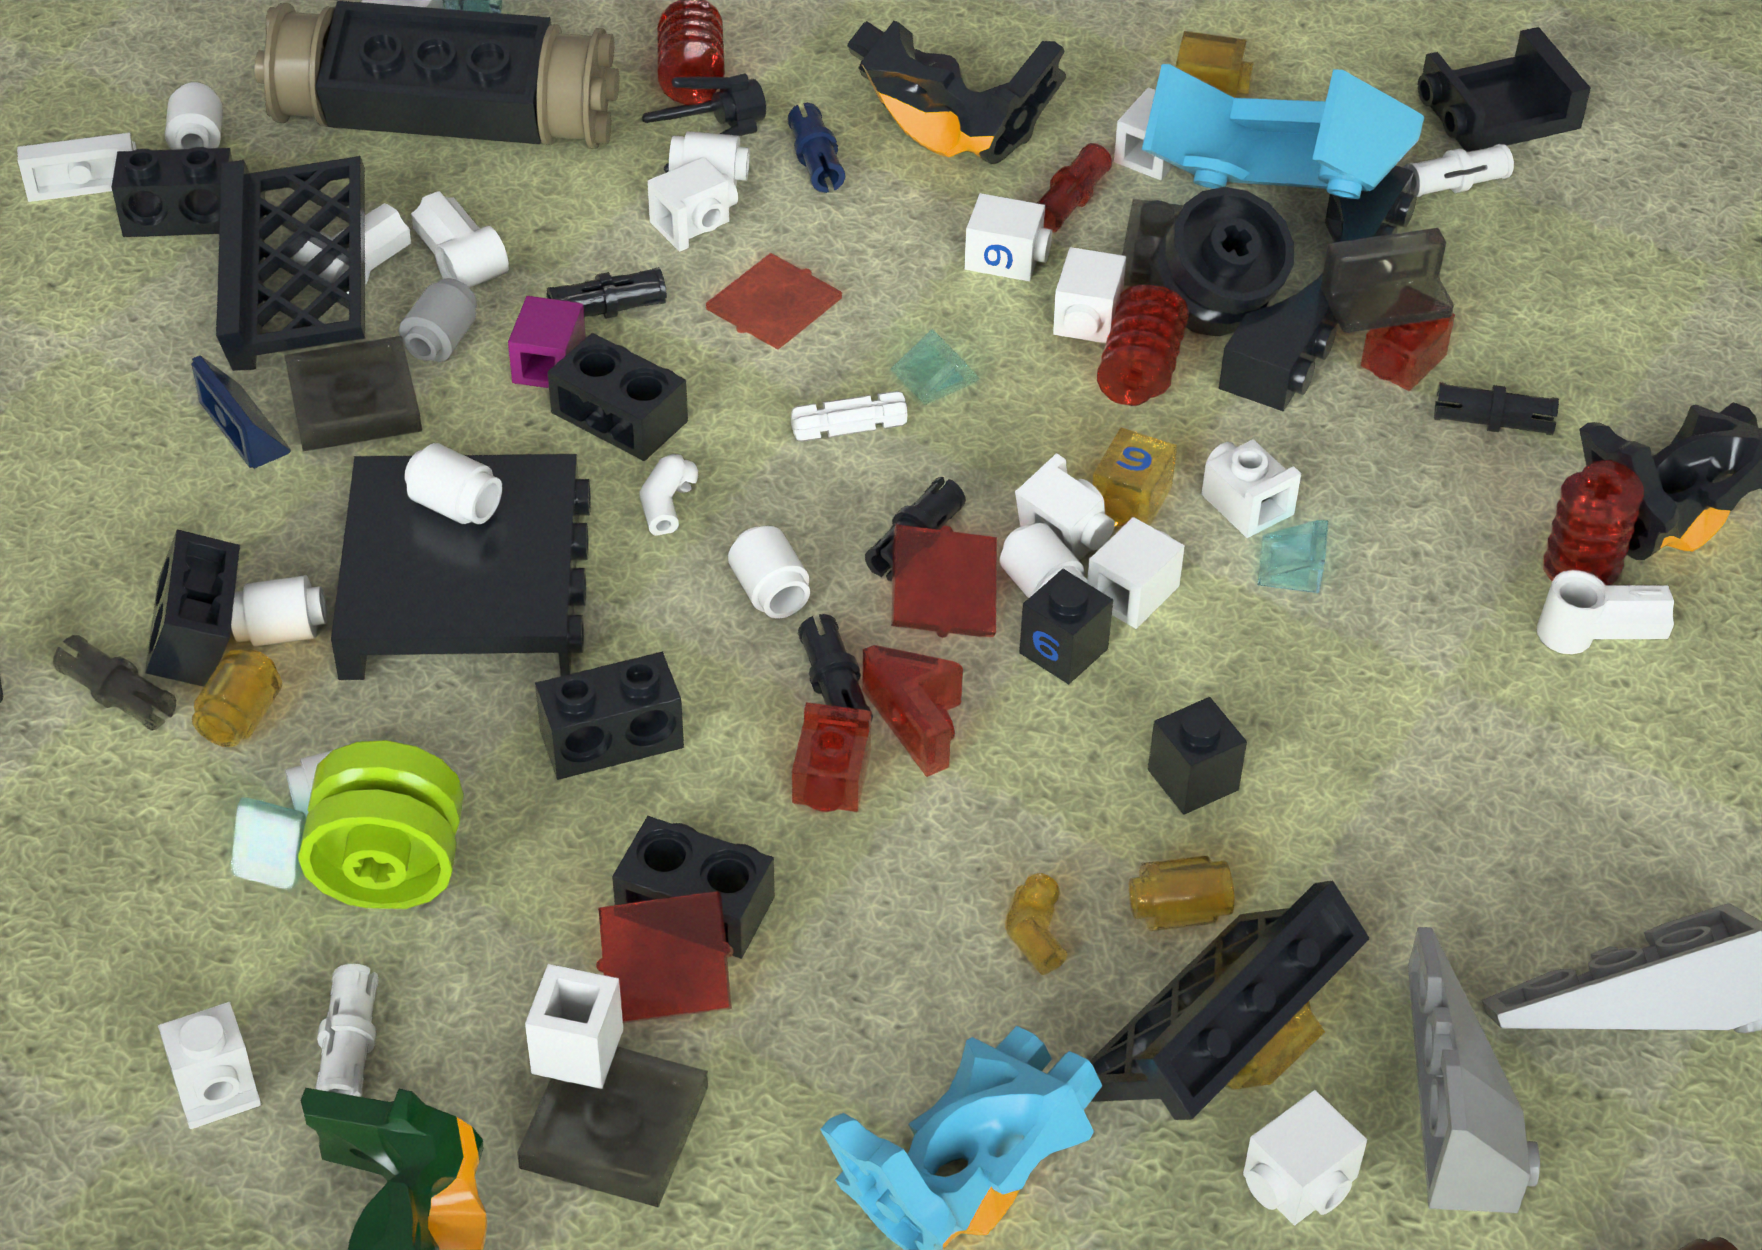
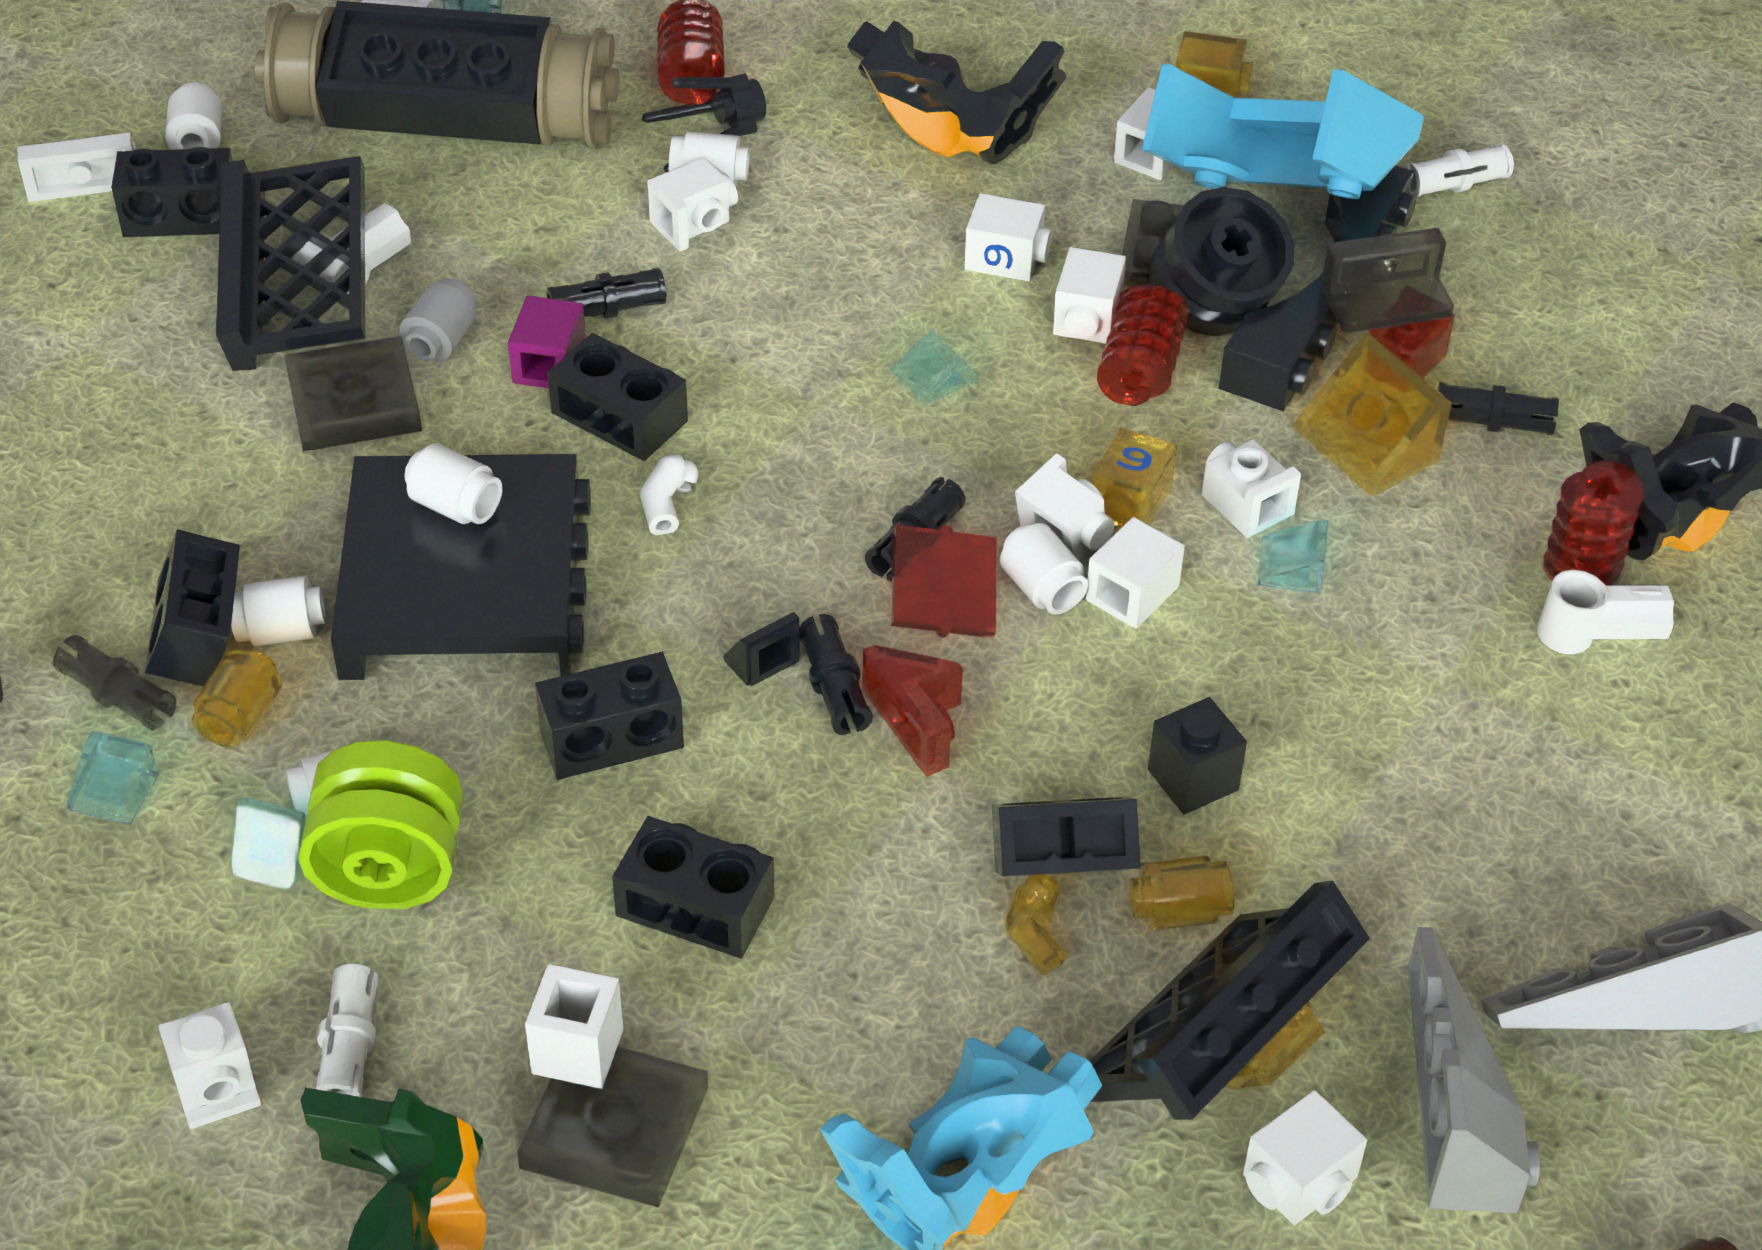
dark blue slope [191,355,291,469] -> none
white piece [411,191,509,288] -> none
clear red piece [596,891,733,1023] -> none
clear red piece [706,253,842,350] -> none
white brick [728,526,810,618] -> none
dark blue pin [788,102,845,193] -> none
white axle [791,391,908,442] -> none
clear red brick [792,702,872,812] -> none
black brick [1019,569,1113,685] -> none
clear red pin [1037,143,1112,233] -> none
black panel [1418,27,1591,152] -> none
none -> clear light blue slope [67,731,159,825]
none -> black slope [724,612,800,687]
none -> black brick [992,796,1141,877]
none -> clear yellow slope [1292,332,1452,496]

